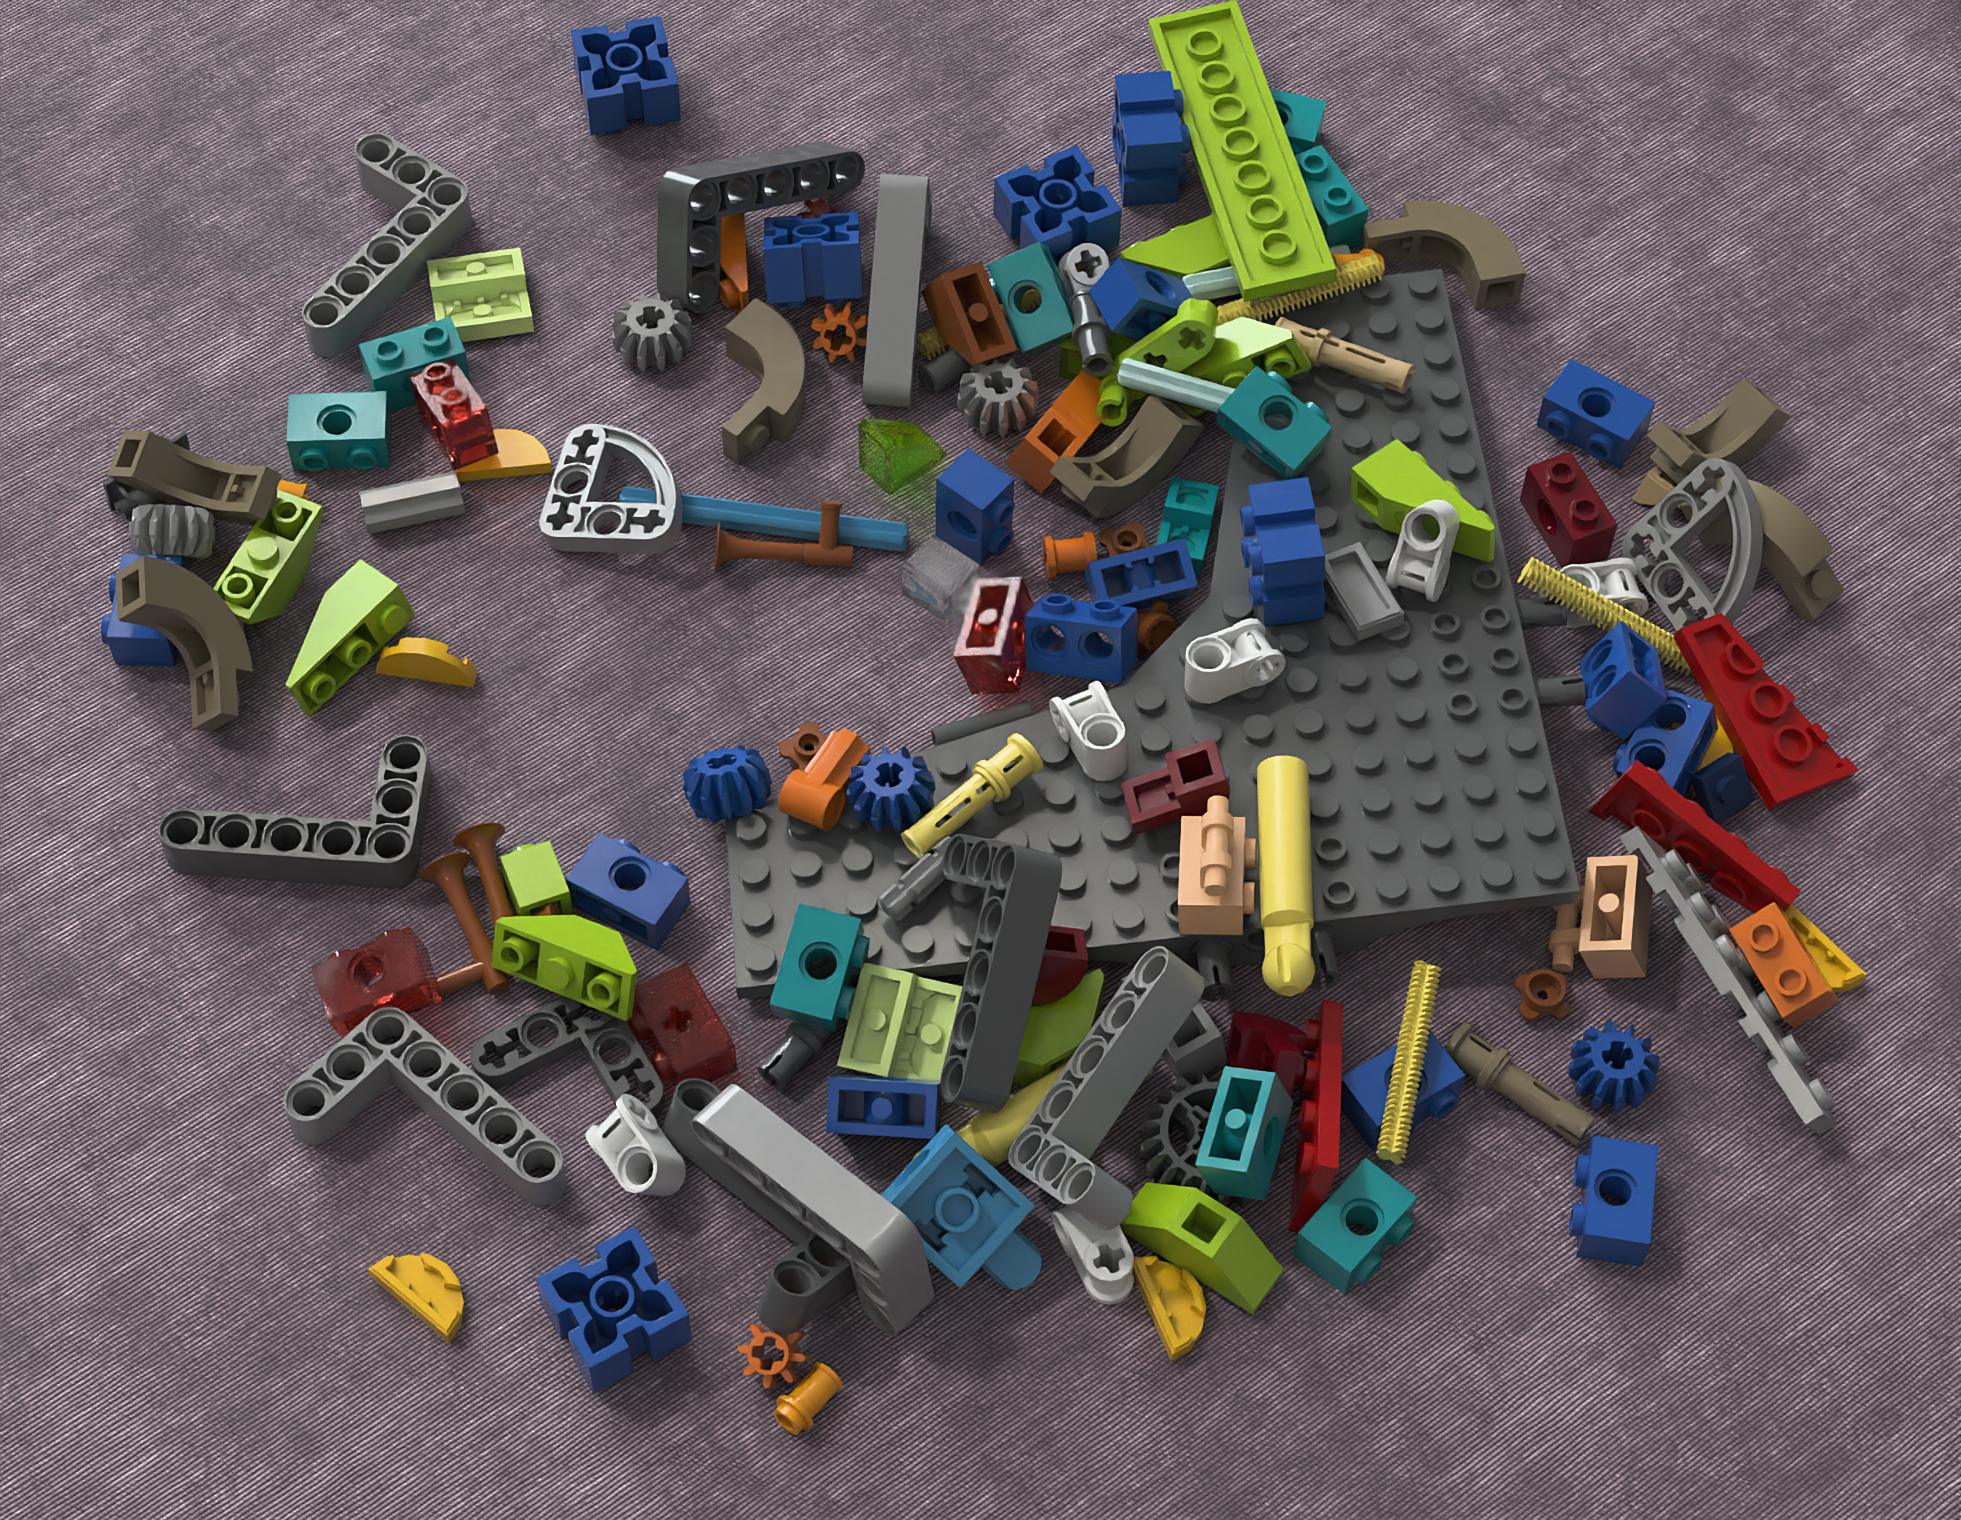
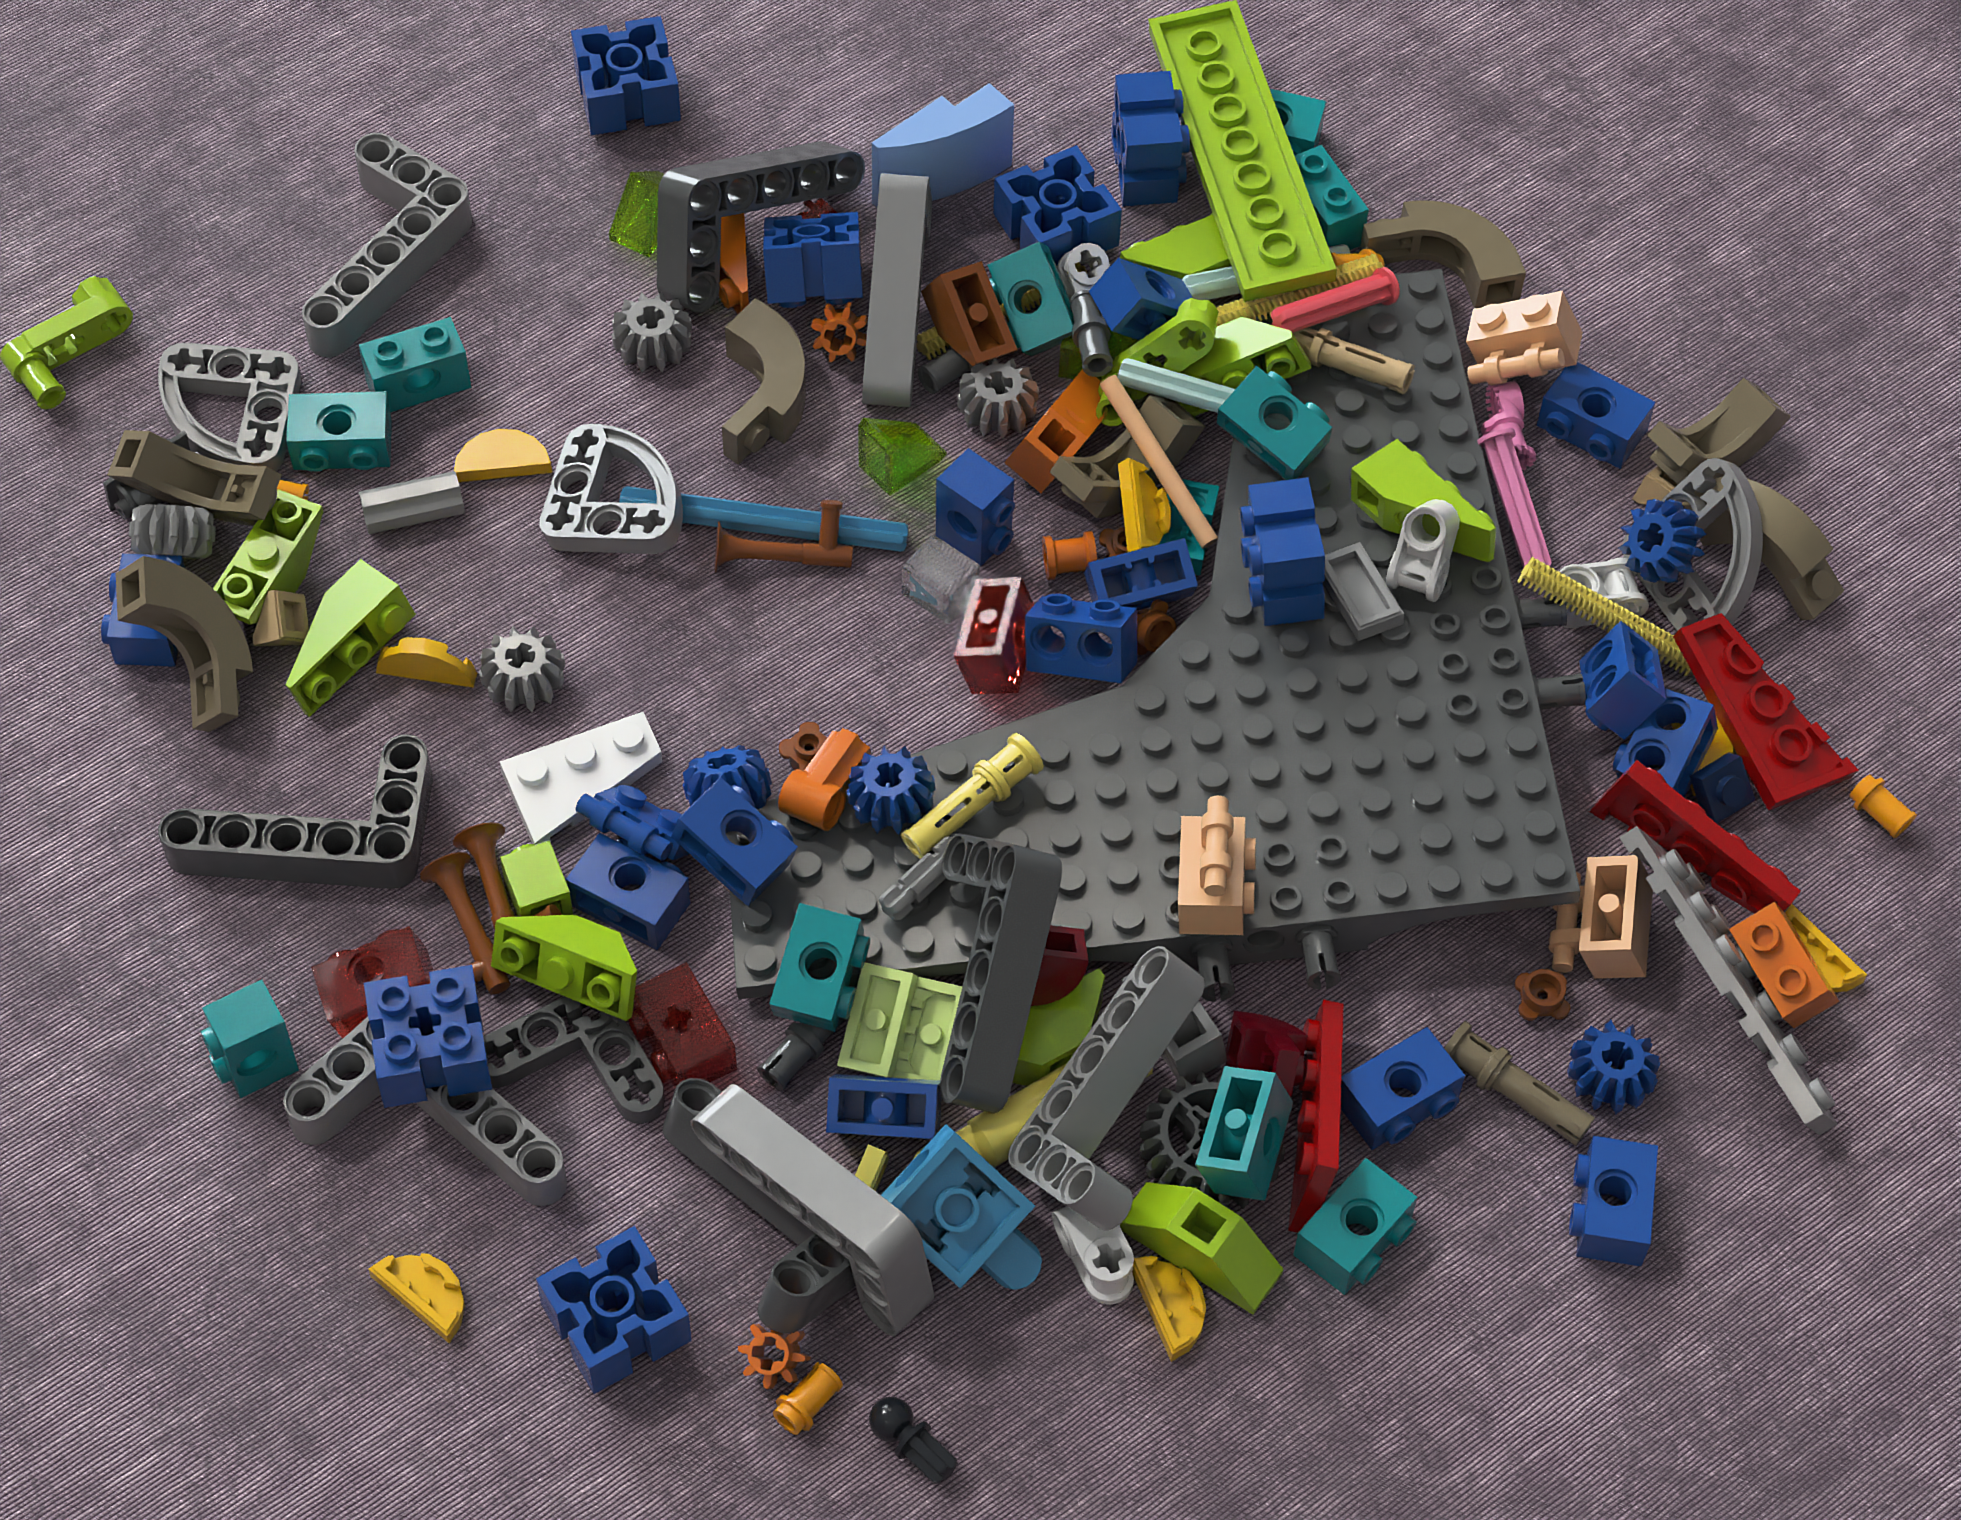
clear red brick [408,359,499,471] -> none
yellowish green slope [427,248,534,342] -> none
white piece [585,1094,686,1197] -> none
dark grey piece [931,701,1033,746] -> none
white piece [1049,681,1128,781] -> none
dark red brick [1121,738,1230,835] -> none
white piece [1184,618,1286,704] -> none
light yellow piece [1257,756,1315,996] -> none
light yellow axle [1376,960,1442,1164] -> none
dark red brick [1519,451,1618,568] -> none
none -> lime beam [0,276,133,410]
none -> light grey beam [158,343,301,471]
none -> teal brick [200,979,299,1099]
none -> tan slope [252,590,309,646]
none -> blue brick [364,965,492,1108]
none -> light grey gear [479,626,565,712]
none -> white wing [500,712,662,845]
none -> blue plate [575,785,689,861]
none -> clear neon green slope [609,171,665,257]
none -> blue brick [671,777,798,906]
none -> light yellow tile [855,1144,889,1191]
none -> black axle [869,1397,958,1485]
none -> light blue slope [872,83,1014,207]
none -> light nougat bar [1100,375,1218,549]
none -> yellow tile [1118,458,1171,553]
none -> coral axle [1271,267,1400,333]
none -> light nougat brick [1466,291,1583,386]
none -> bright pink axle [1477,428,1552,568]
none -> bright pink connector [1481,381,1536,471]
none -> blue gear [1618,499,1707,583]
none -> light orange pin [1849,774,1917,838]

